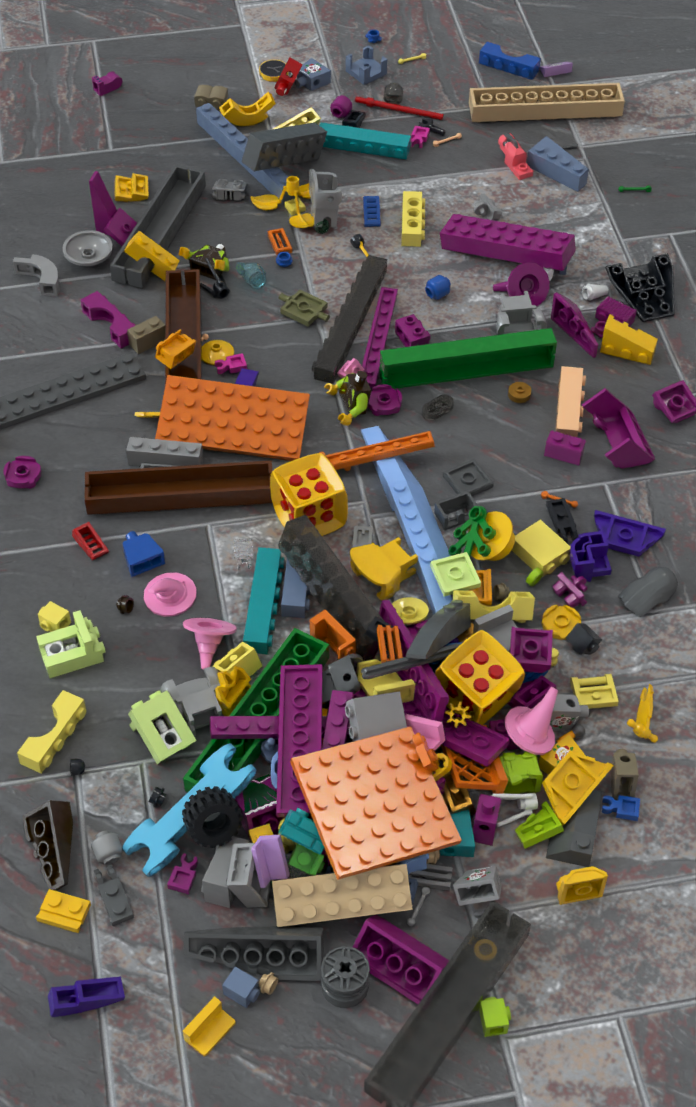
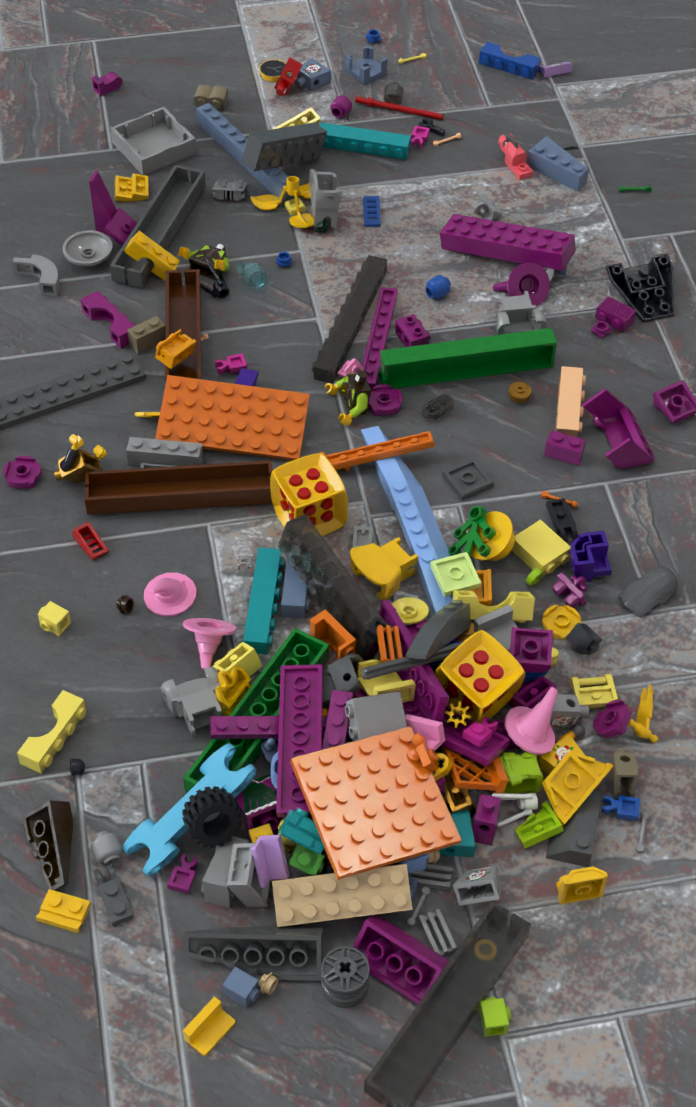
yellowish green brick [36,610,106,678] -> none
dark purple slope [48,976,125,1017] -> none
blue torso [122,531,165,577] -> none
yellowish green brick [128,690,197,764] -> none
black plate [148,787,167,807] -> none
yellow dish [202,340,234,366] -> none
yellow arch [219,92,276,126] -> none
orange tile [267,228,292,256] -> none
olive plate [279,290,330,327] -> none
black slope [342,110,366,128] -> none
black hinge [350,234,376,266] -> none
light yellow brick [401,191,425,247] -> none
dark grey window [434,491,478,530] -> none
tan brick [469,83,625,122] -> none
dark tan plate [493,583,510,602] -> none
magenta wedge [551,292,598,358] -> none
white cone [582,284,609,301] -> none
dark purple wing [594,510,666,557] -> none
yellow wedge [600,314,658,365] -> none
none -> pearl gold torso [54,434,107,483]
none -> light grey tile [110,107,197,175]
none -> light grey tile [418,909,457,956]
none -> dark pink plate [462,716,498,748]
none -> magenta plate [593,699,633,739]
none -> light grey hinge [635,812,649,853]

